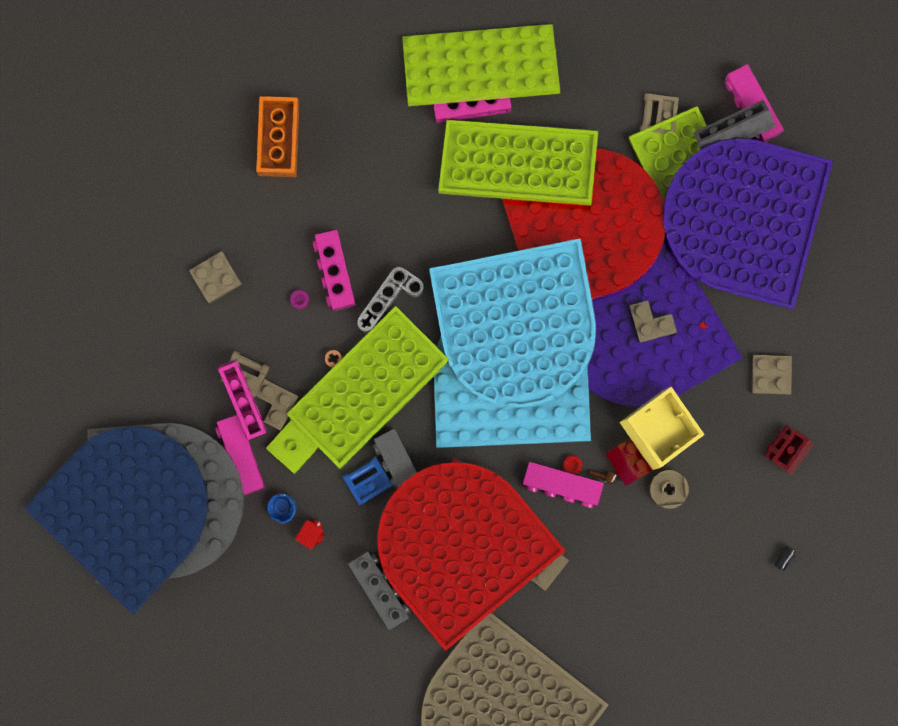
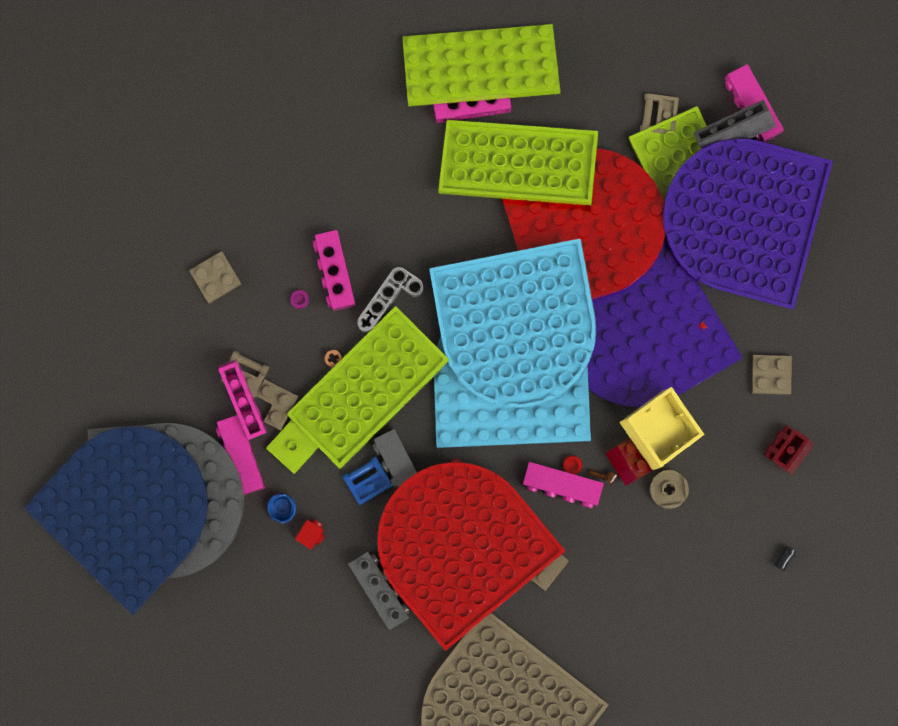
orange brick [256,96,299,177] -> none
dark tan plate [629,301,677,343] -> none

